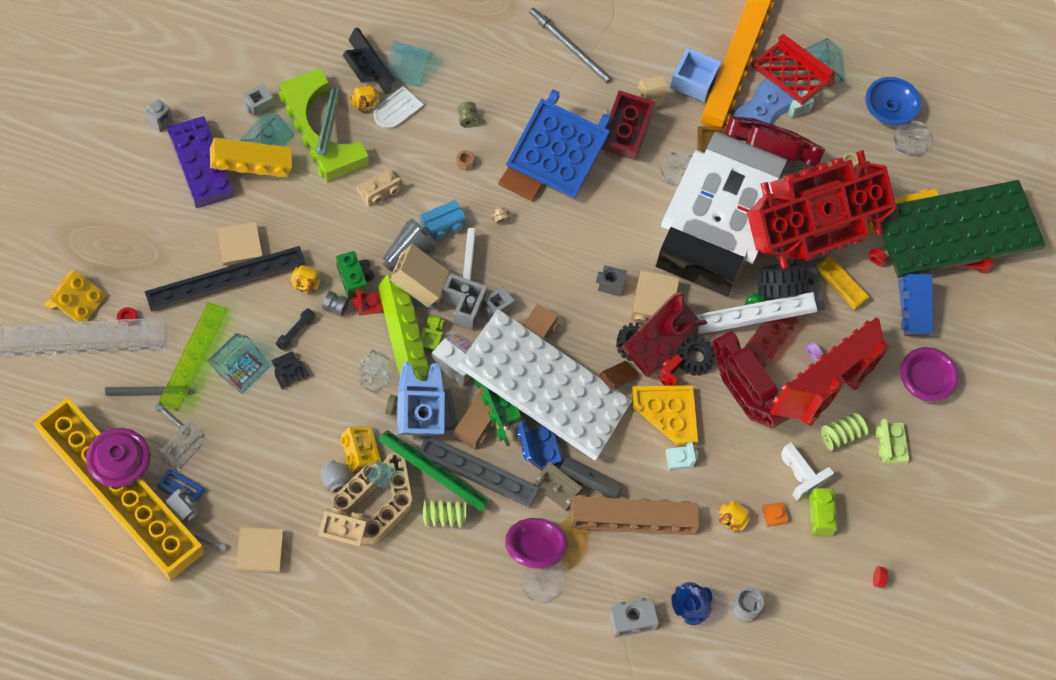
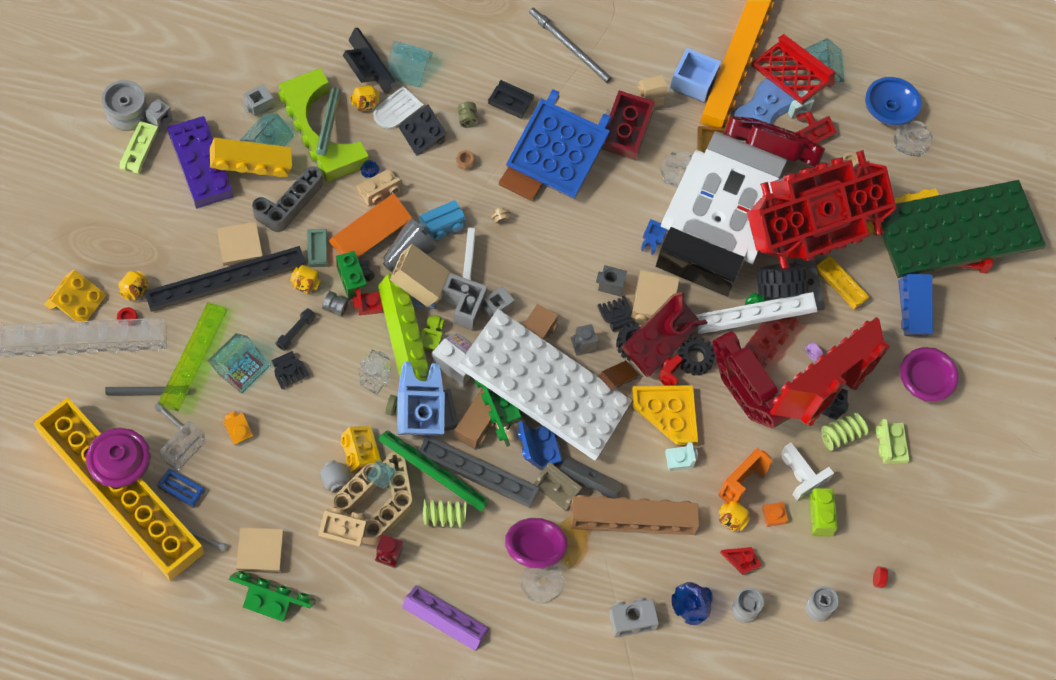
light grey brick [164,488,199,522] -> none
red tile [868,248,888,266] -> none
none -> light grey wheel [102,80,148,130]
none -> yellow head [118,271,149,301]
none -> yellowish green plate [120,121,159,174]
none -> light orange bracket [221,410,253,445]
none -> green bracket [229,571,316,622]
none -> dark grey beam [252,166,323,232]
none -> sand green tile [307,229,328,267]
none -> orange brick [329,193,412,258]
none -> clear blue plate [360,160,380,178]
none -> dark red brick [375,534,403,568]
none -> black hinge [398,104,447,156]
none -> medium lavender slope [402,585,489,650]
none -> black plate [488,80,534,119]
none -> flat silver brick [571,324,598,356]
none -> black piece [597,295,634,331]
none -> blue plate [641,219,668,255]
none -> orange panel [718,447,773,504]
none -> red piece [720,547,762,575]
none -> red plate [796,112,837,143]
none -> light grey wheel [805,586,839,622]
none -> black brick [821,388,849,420]

